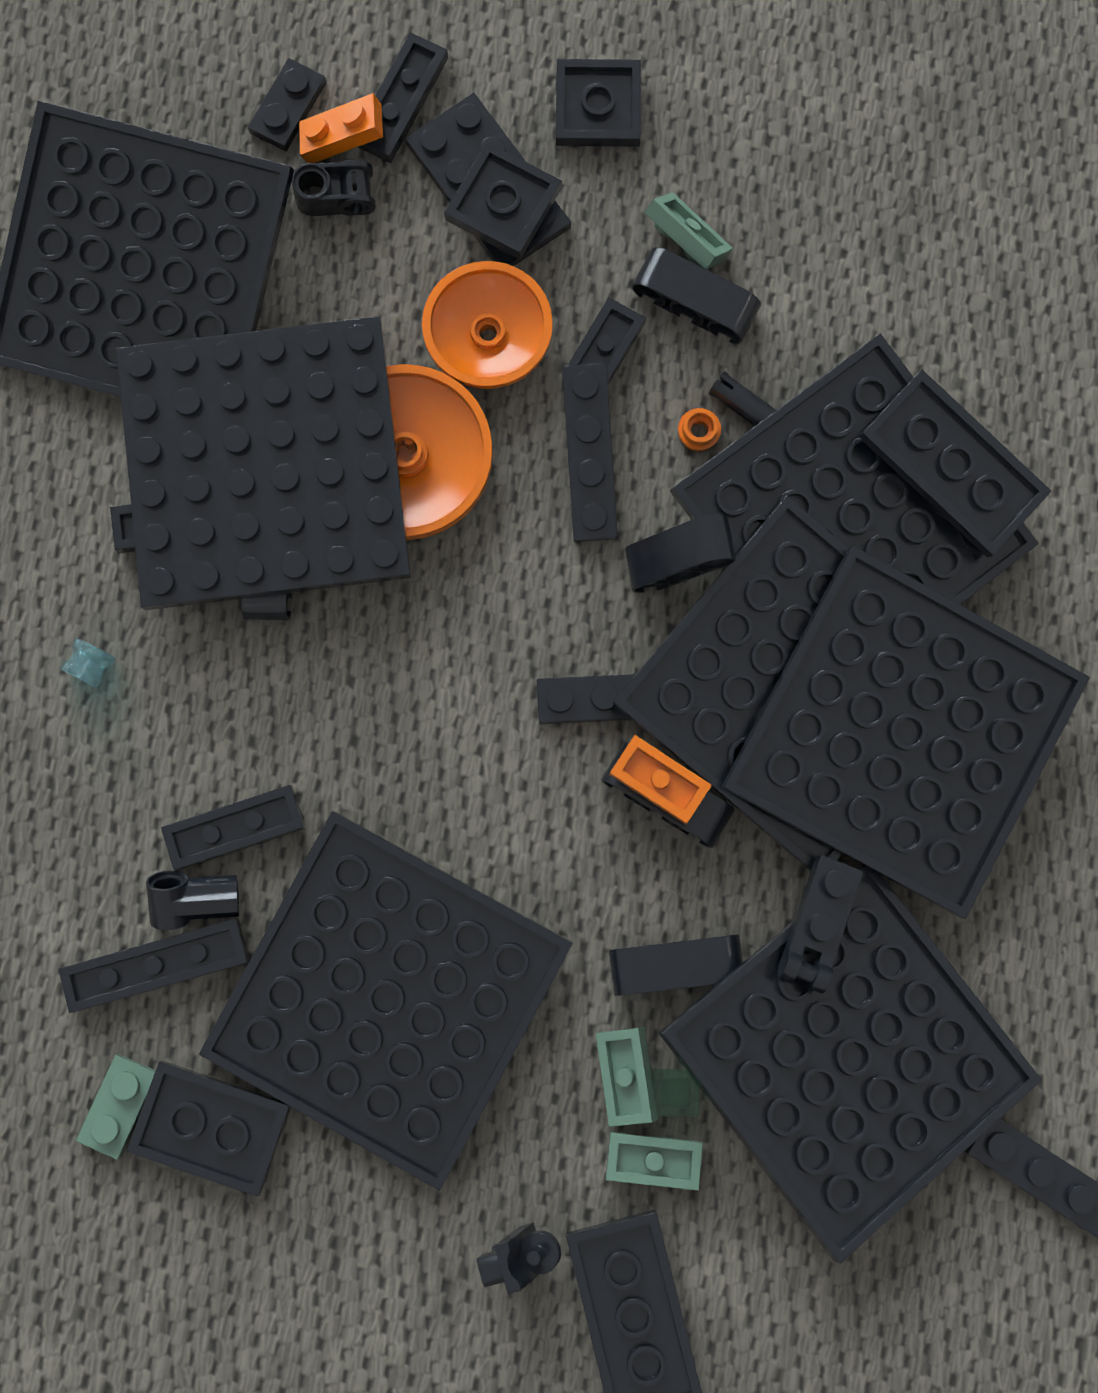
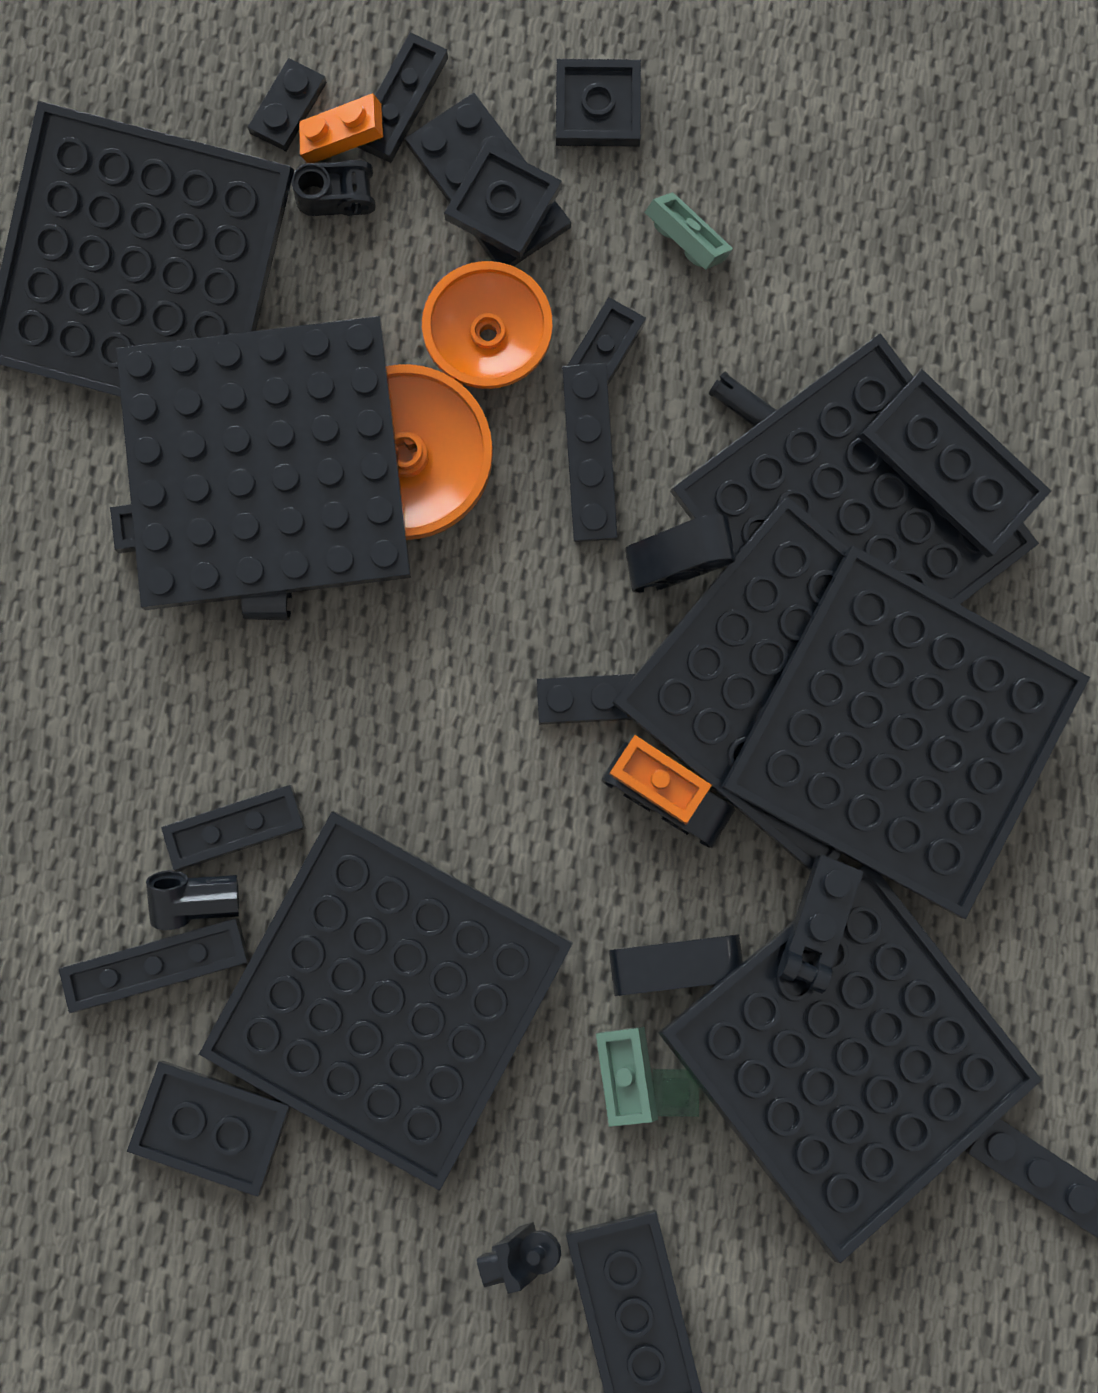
clear light blue wheel [59,638,116,689] -> none
sand green plate [76,1054,156,1160] -> none
sand green plate [605,1131,703,1191] -> none
black beam [631,247,761,344] -> none
orange plate [678,408,721,452] -> none

